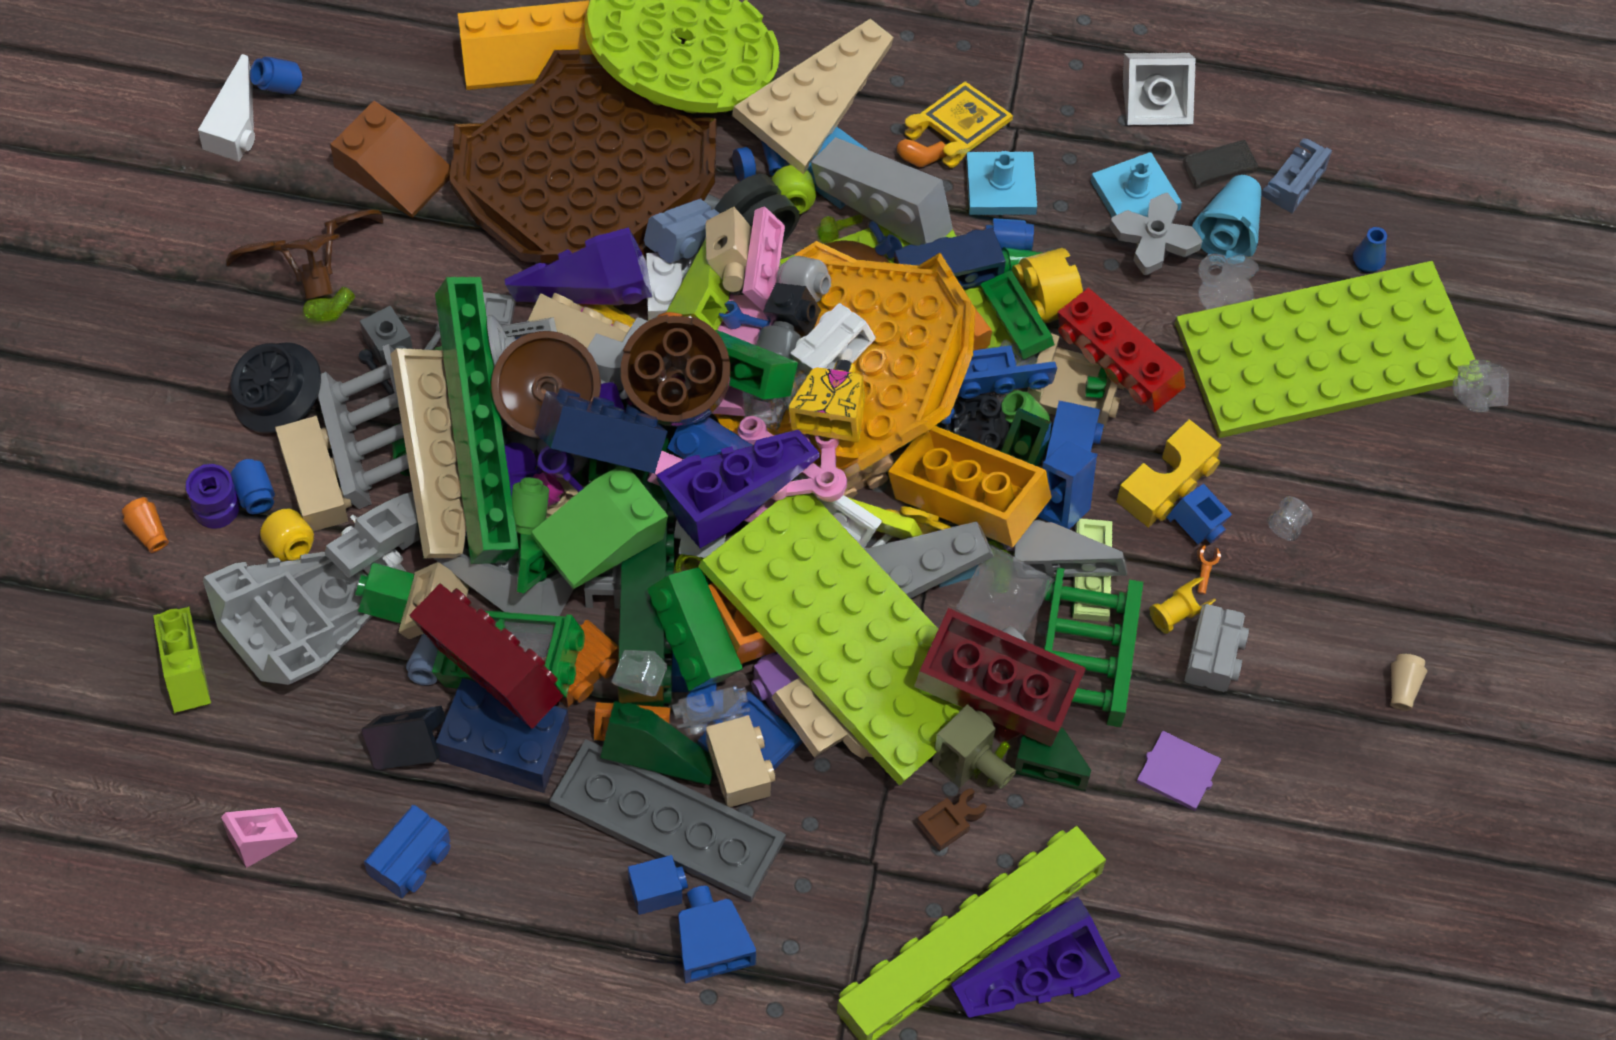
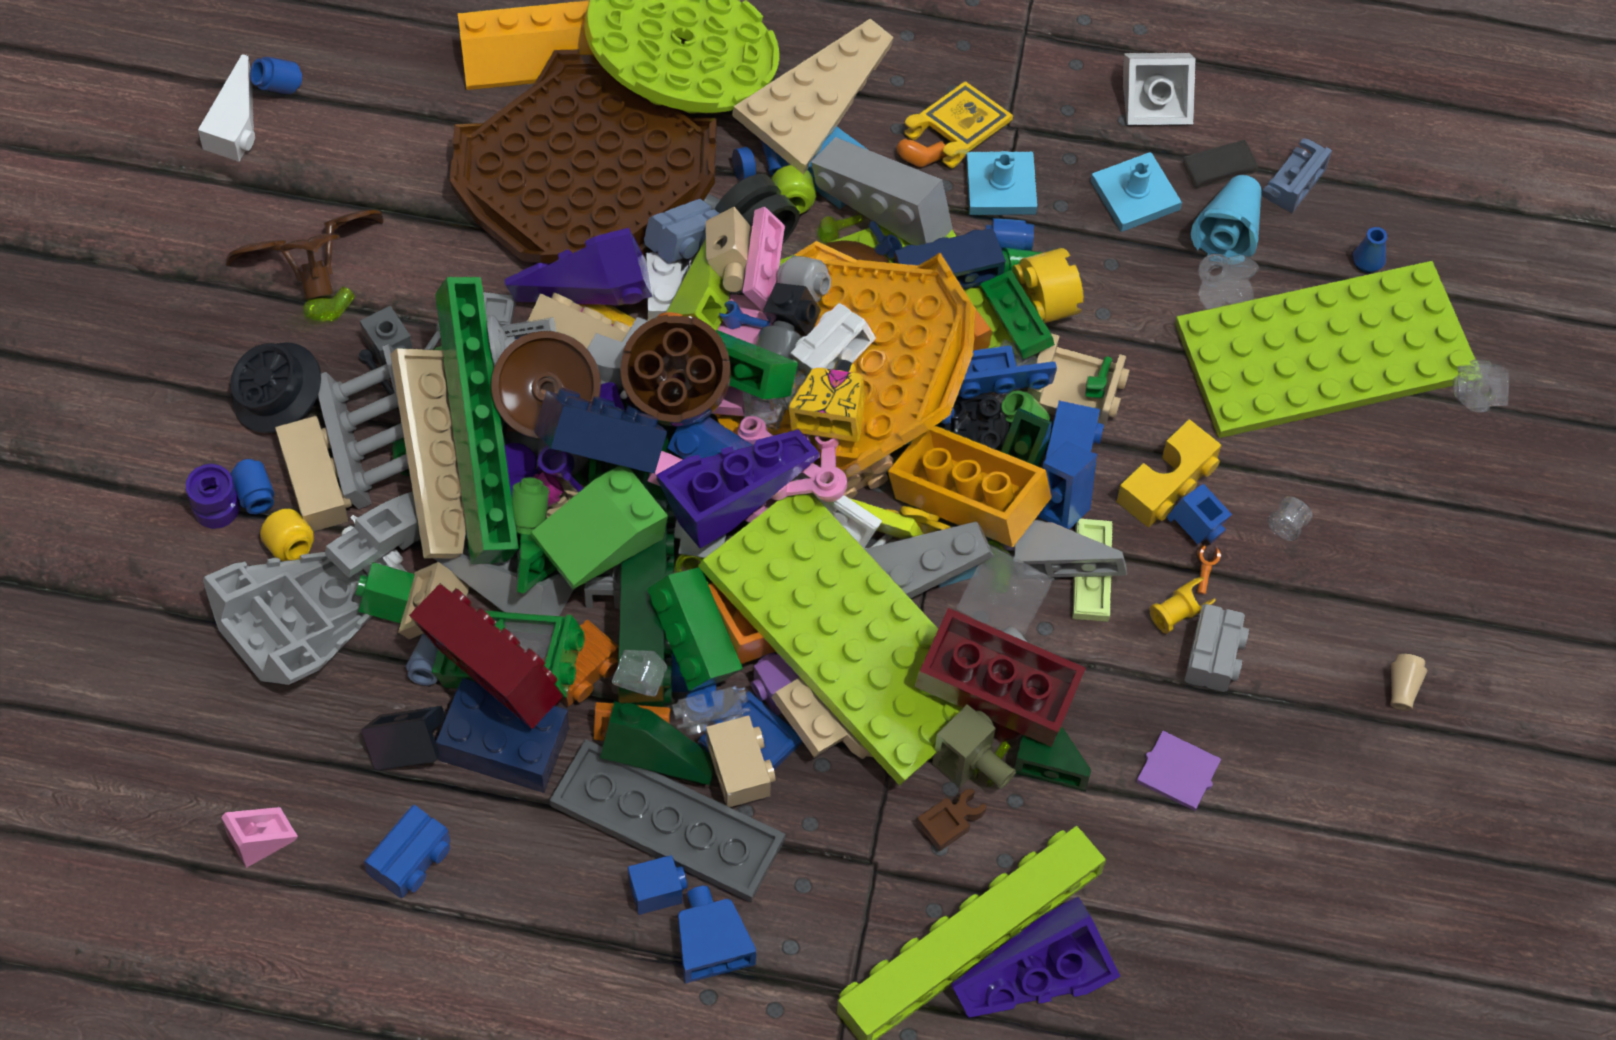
orange cone [121,497,169,553] -> none
lime slope [153,607,211,713] -> none
dark orange slope [330,101,451,218] -> none
green fence [1044,567,1144,728] -> none
red brick [1057,287,1186,413] -> none
light grey plant [1110,193,1202,275] -> none

